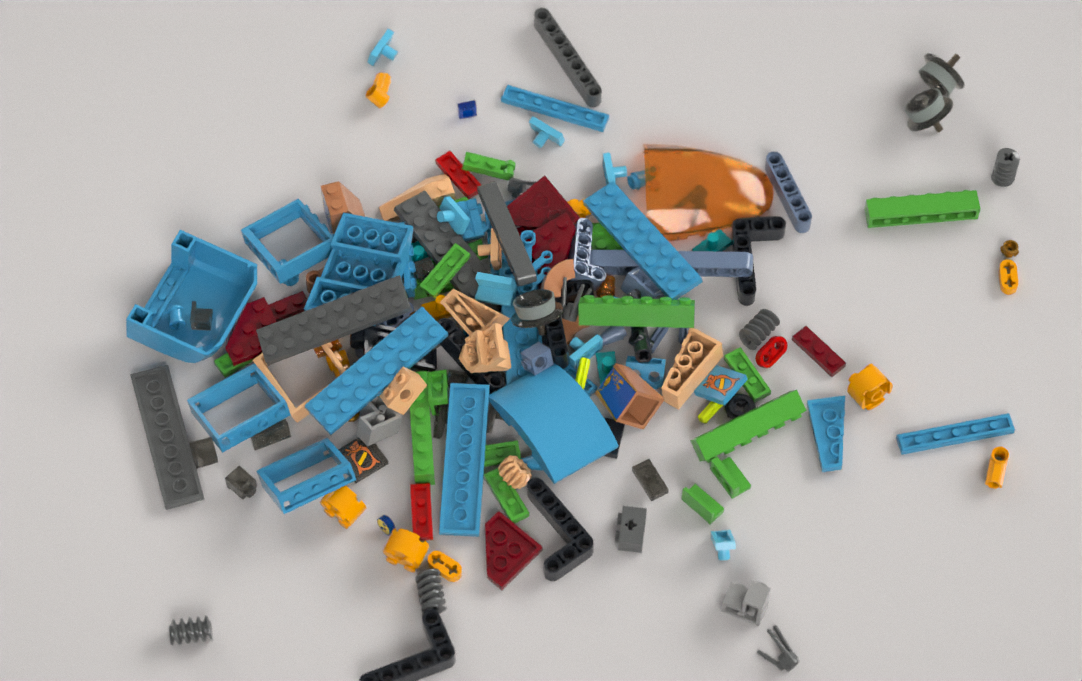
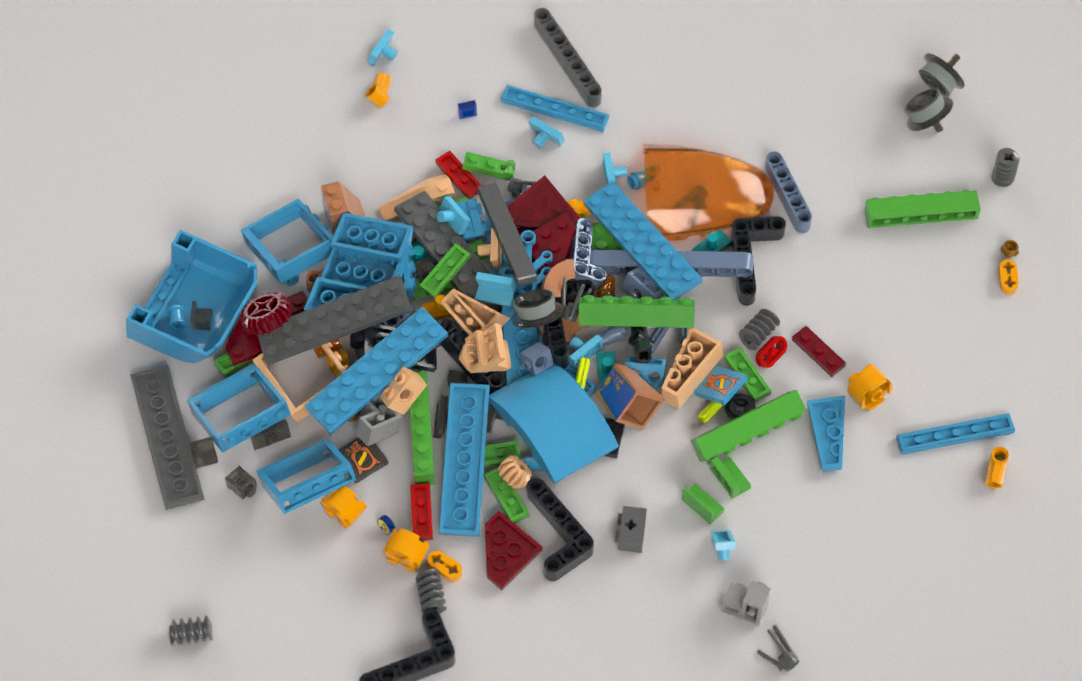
bright green panel [427,370,449,416] -> none
clear smoke tile [632,459,669,501] -> none
none -> dark red gear [240,292,292,336]

